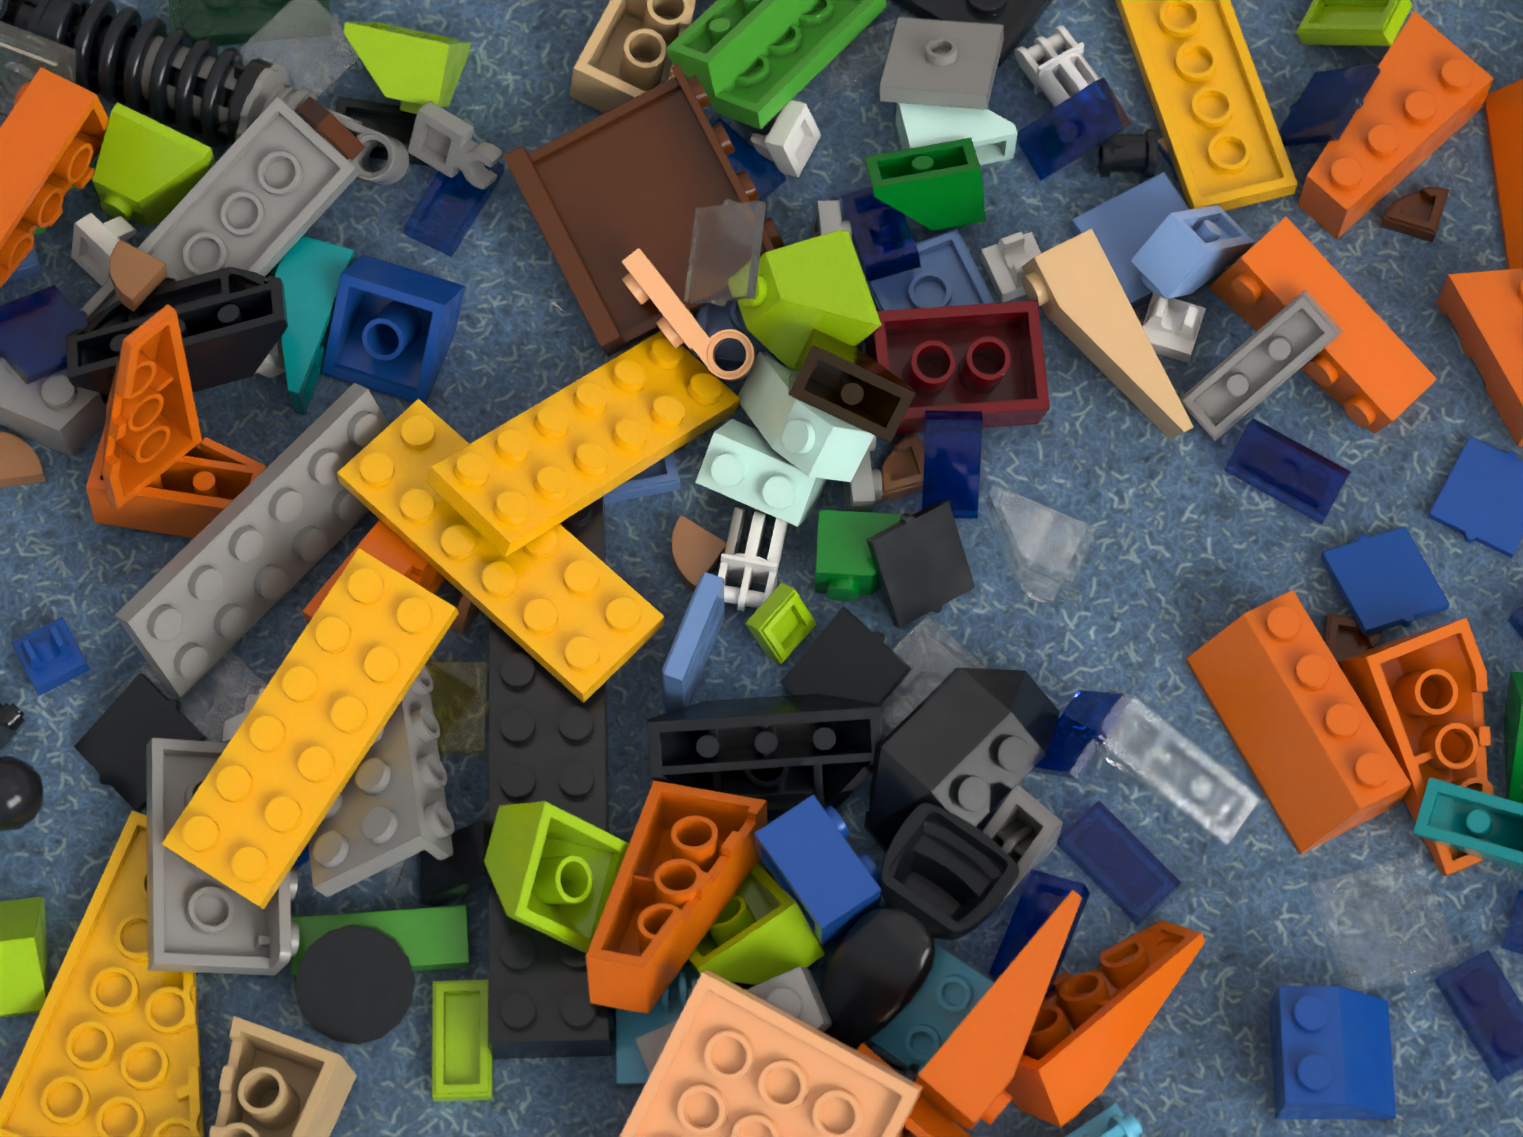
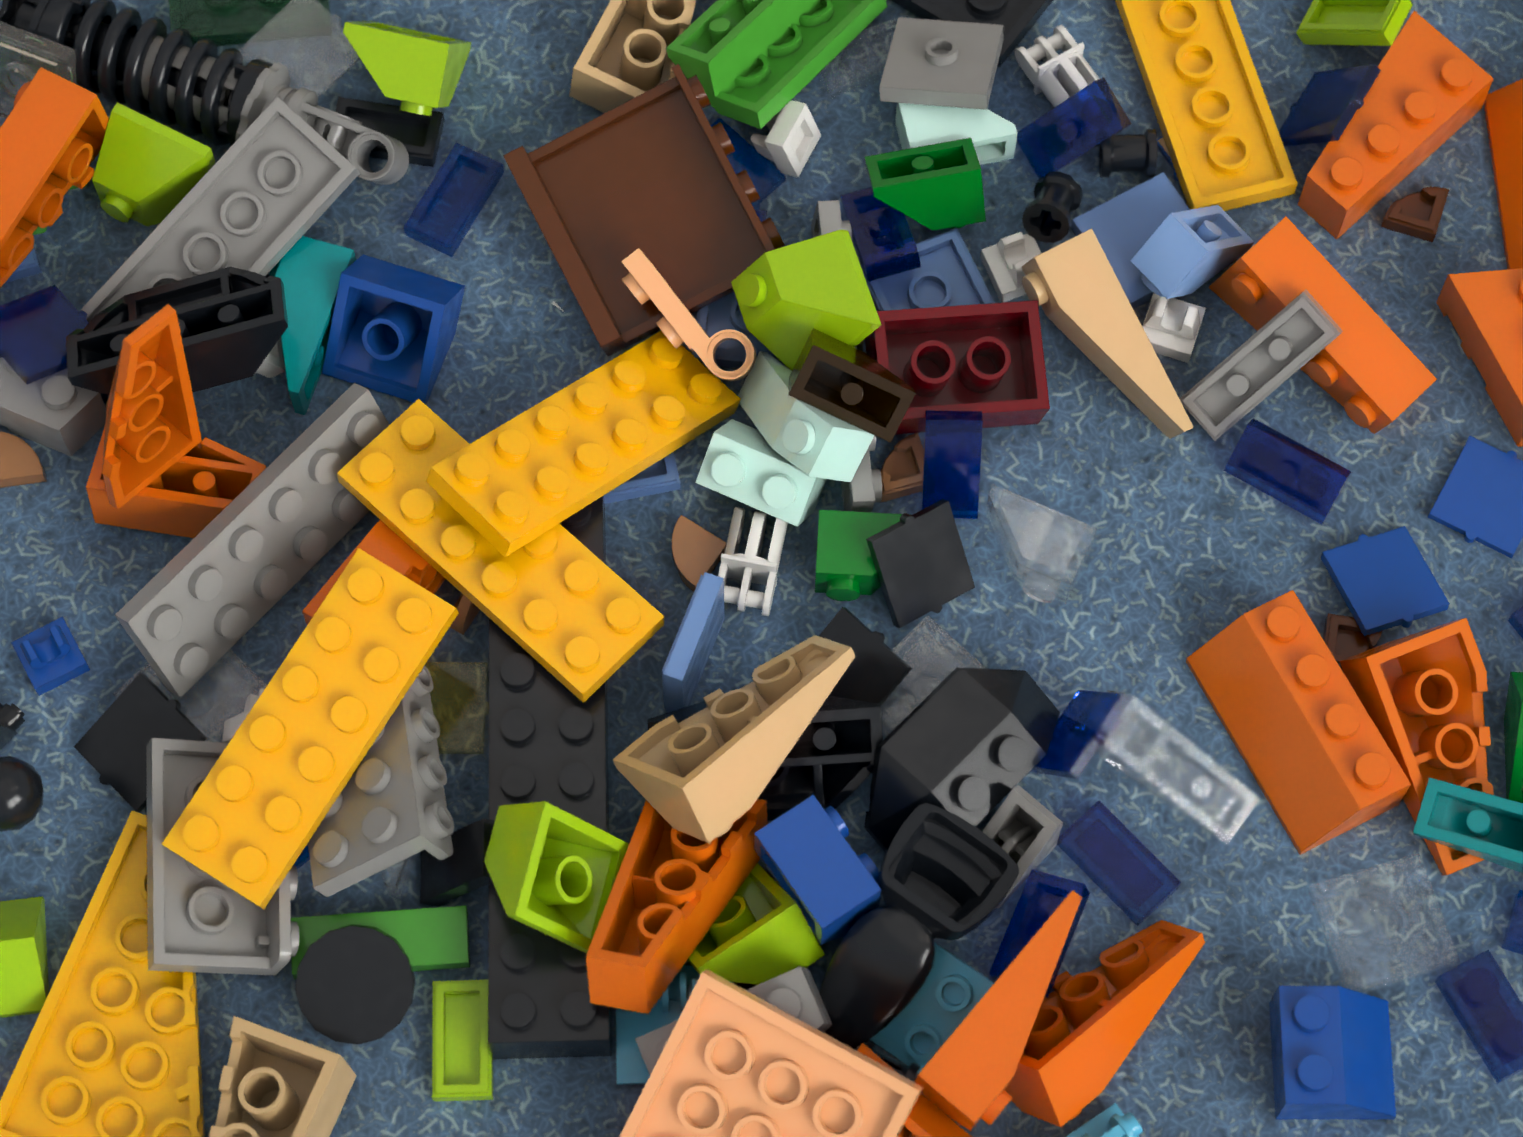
white tile [71,213,137,286] -> none
medium nougat tile [109,239,167,312] -> none
reddish brown tile [297,97,365,161] -> none
light grey plate [408,101,503,189] -> none
clear piece [684,199,766,307] -> none
lime tile [745,583,817,664] -> none
none -> tan wedge [612,635,856,843]
none -> black bush [1022,172,1083,243]

